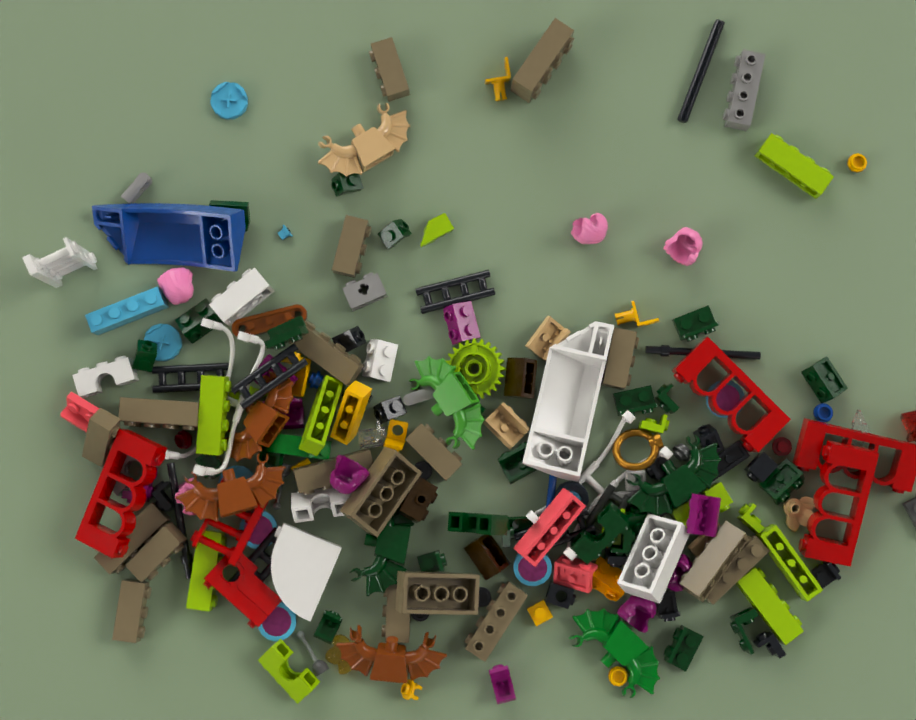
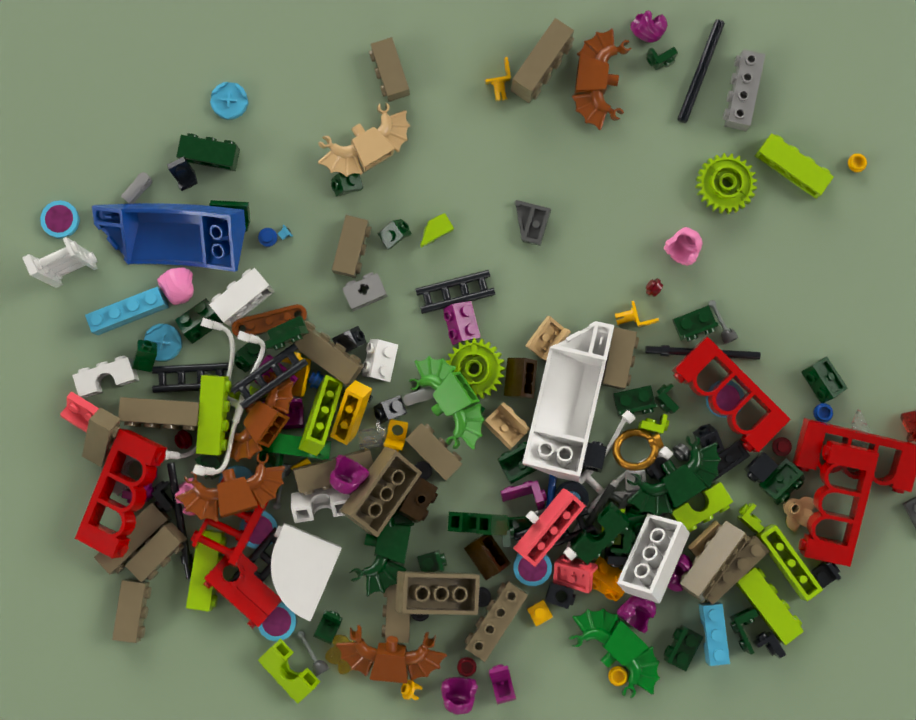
bright pink hair [571,213,608,244] -> none
black bracket [656,591,680,622] -> none
magenta bracket [686,494,721,537] -> none
none -> tile [40,200,80,239]
none -> black bracket [167,157,198,191]
none -> dark green brick [176,133,240,171]
none -> dark green bracket [234,342,266,373]
none -> blue plate [258,228,277,247]
none -> magenta hair [441,677,478,715]
none -> dark red plate [457,657,477,677]
none -> magenta bracket [500,480,547,510]
none -> dark grey wing [515,200,551,246]
none -> dark orange torso [572,28,631,130]
none -> black brick [582,441,607,473]
none -> magenta hair [630,10,668,43]
none -> dark green bracket [646,47,678,70]
none -> dark red plate [646,278,663,297]
none -> lime gear [695,153,757,214]
none -> medium azure arch [699,602,730,666]
none -> hinge [708,300,738,344]

